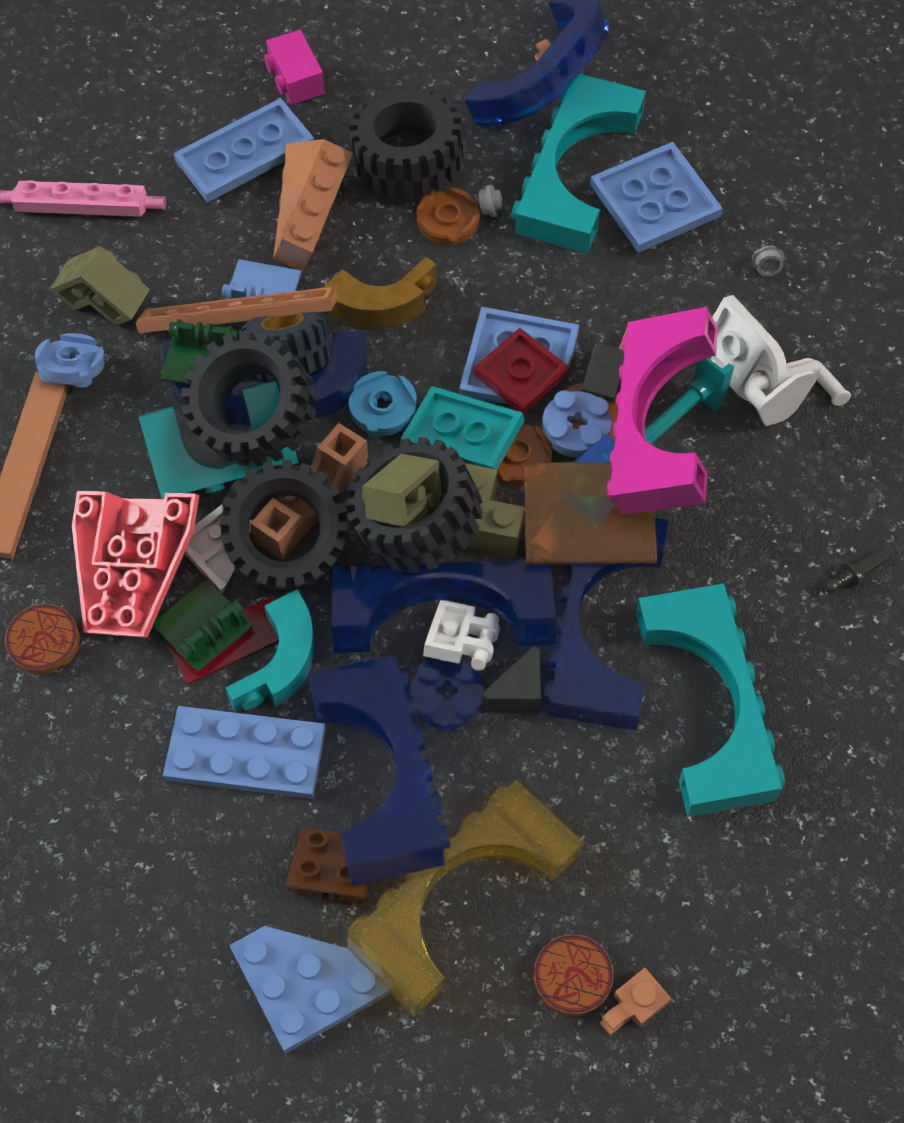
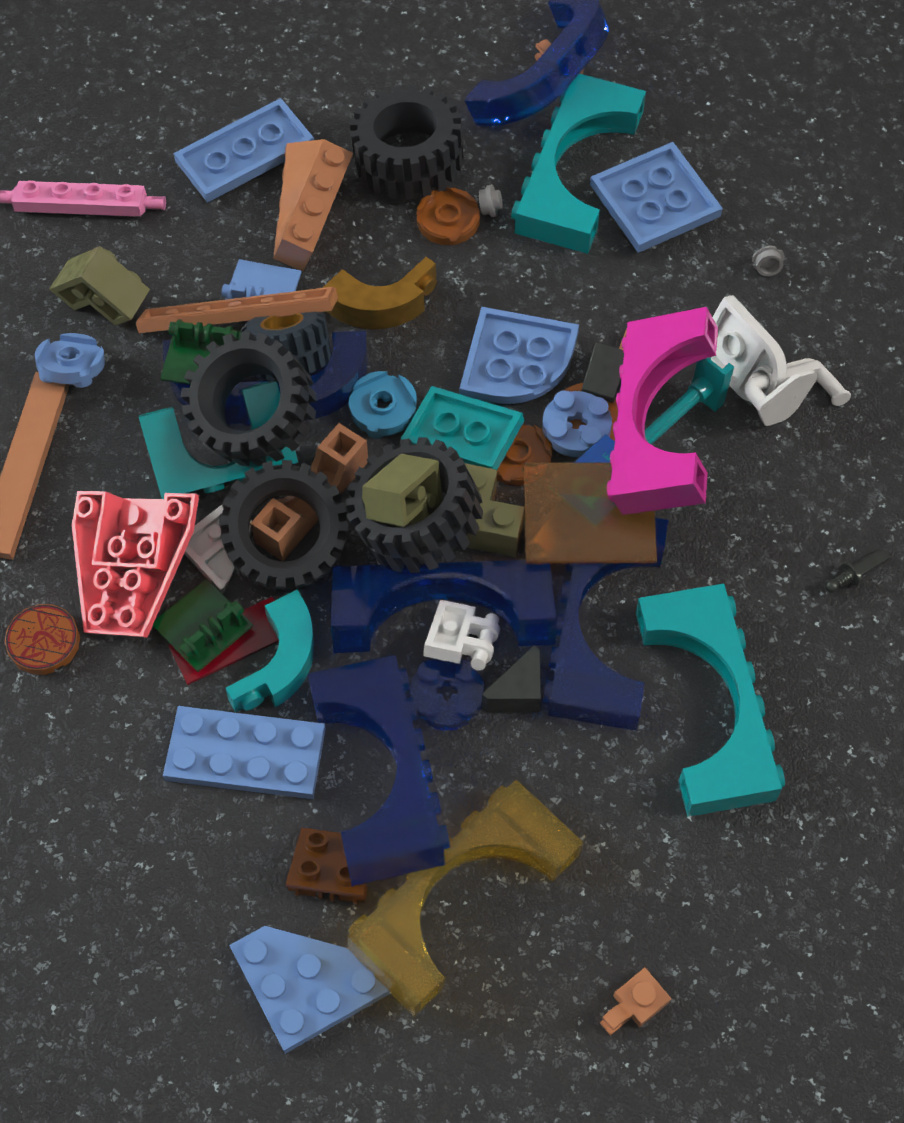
dark pink brick [264,29,325,105] -> none
dark red tile [473,328,569,414] -> none
tile [534,934,613,1017] -> none

